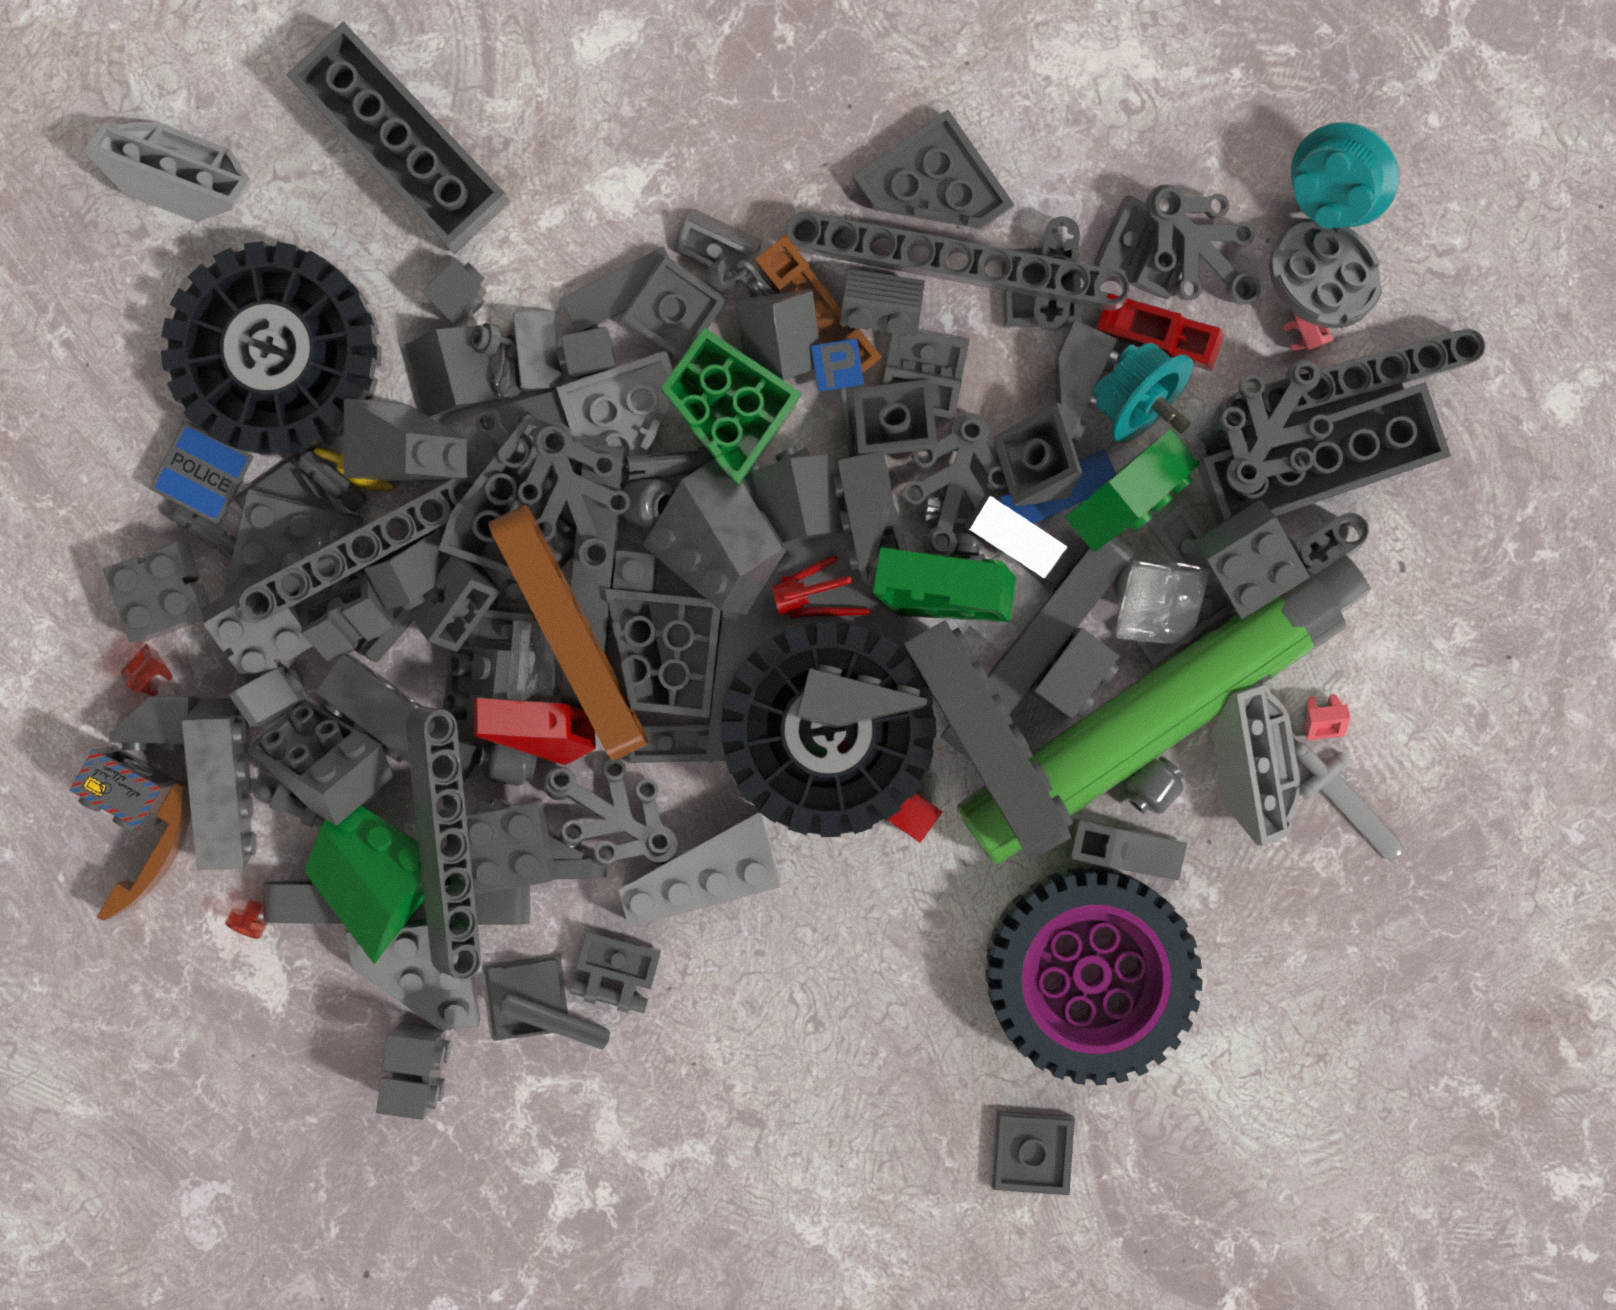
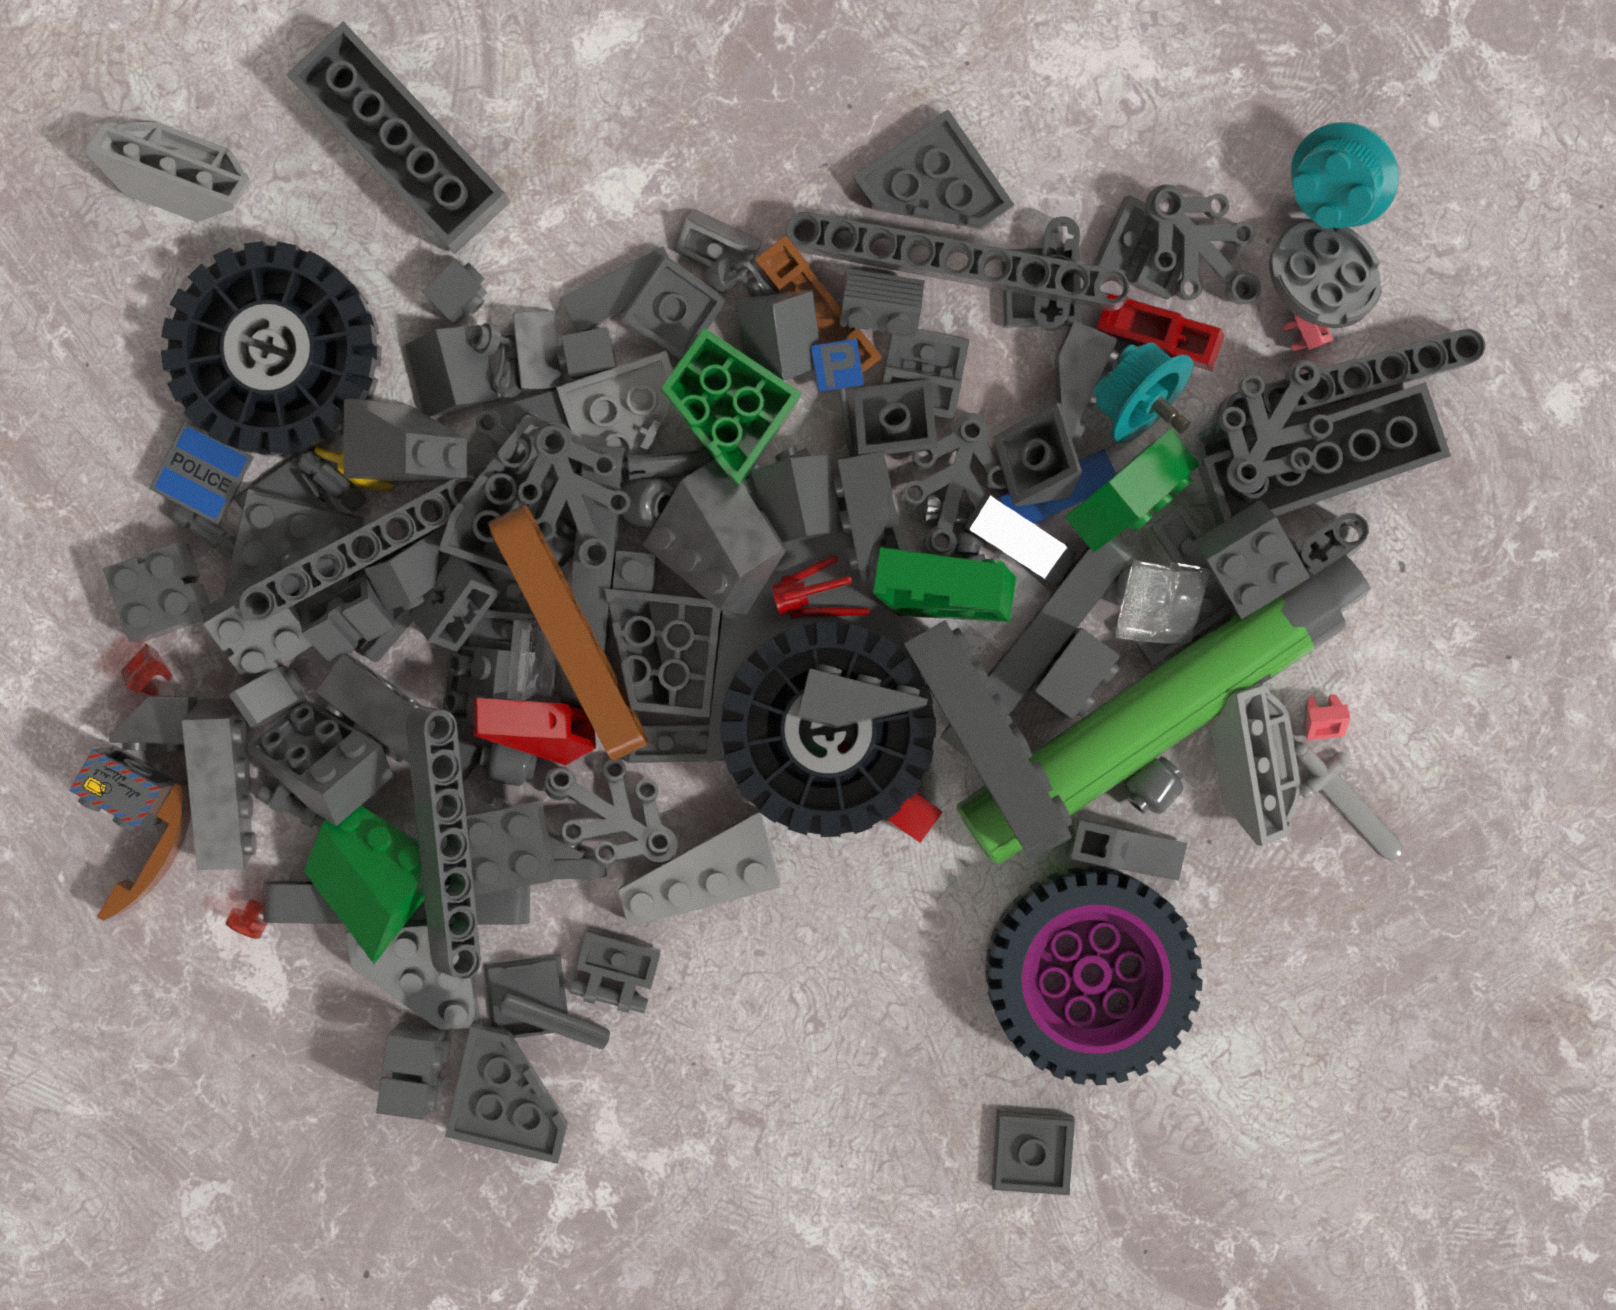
none -> dark grey plate [445,1023,568,1164]

